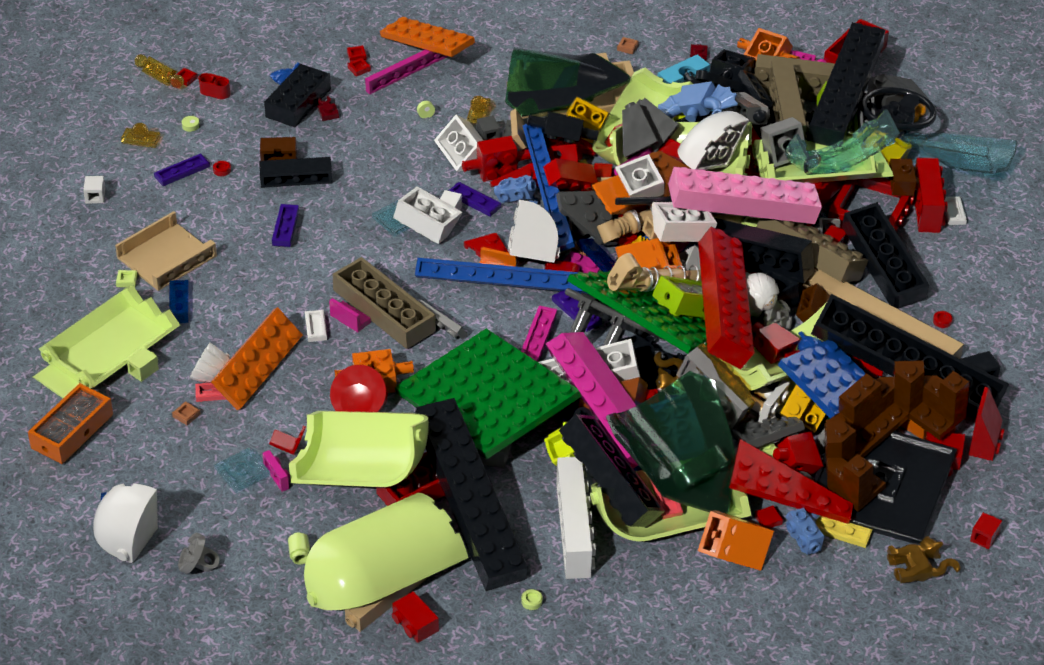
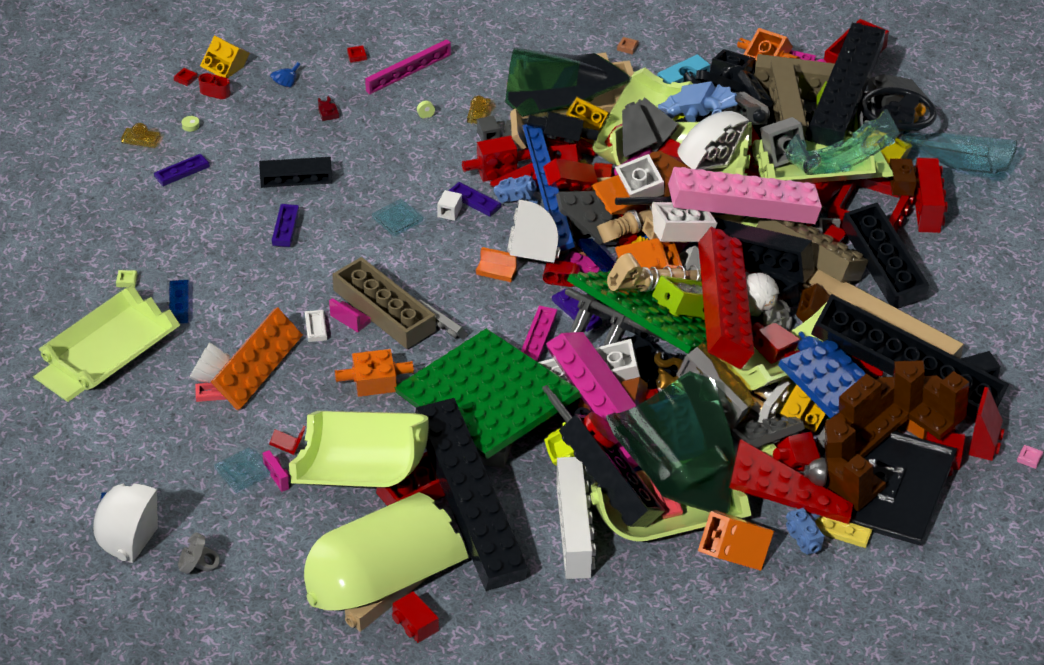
orange brick [28,383,113,464] -> none
white brick [83,176,105,204] -> none
tan panel [115,211,217,291] -> none
yellowish green brick [126,347,159,382] -> none
clear yellow plate [134,54,184,88] -> none
nougat tile [172,401,201,425] -> none
red tile [213,161,231,176] -> none
reddish brown brick [260,137,297,161] -> none
black brick [264,64,331,128] -> none
yellowish green brick [288,532,310,565] -> none
red piece [330,365,388,412] -> none
red tile [347,58,371,77] -> none
orange plate [380,17,475,57] -> none
white slope [393,187,462,244] -> none
blue plate [415,257,588,294] -> none
white slope [434,114,484,172] -> none
red wing [464,233,509,257] -> none
yellowish green tile [521,589,543,610] -> none
dark red plate [690,44,708,60] -> none
red tile [755,506,783,529] -> none
pearl gold animal [887,536,961,583] -> none
red tile [933,311,953,328] -> none
white tile [944,196,967,225] -> none
red brick [970,512,1002,549] -> none
none -> yellow slope [200,35,250,78]
none -> dark grey piece [542,385,572,423]
none -> red tile [584,412,619,448]
none -> flat silver brick [804,458,828,487]
none -> bright pink tile [1017,445,1043,469]

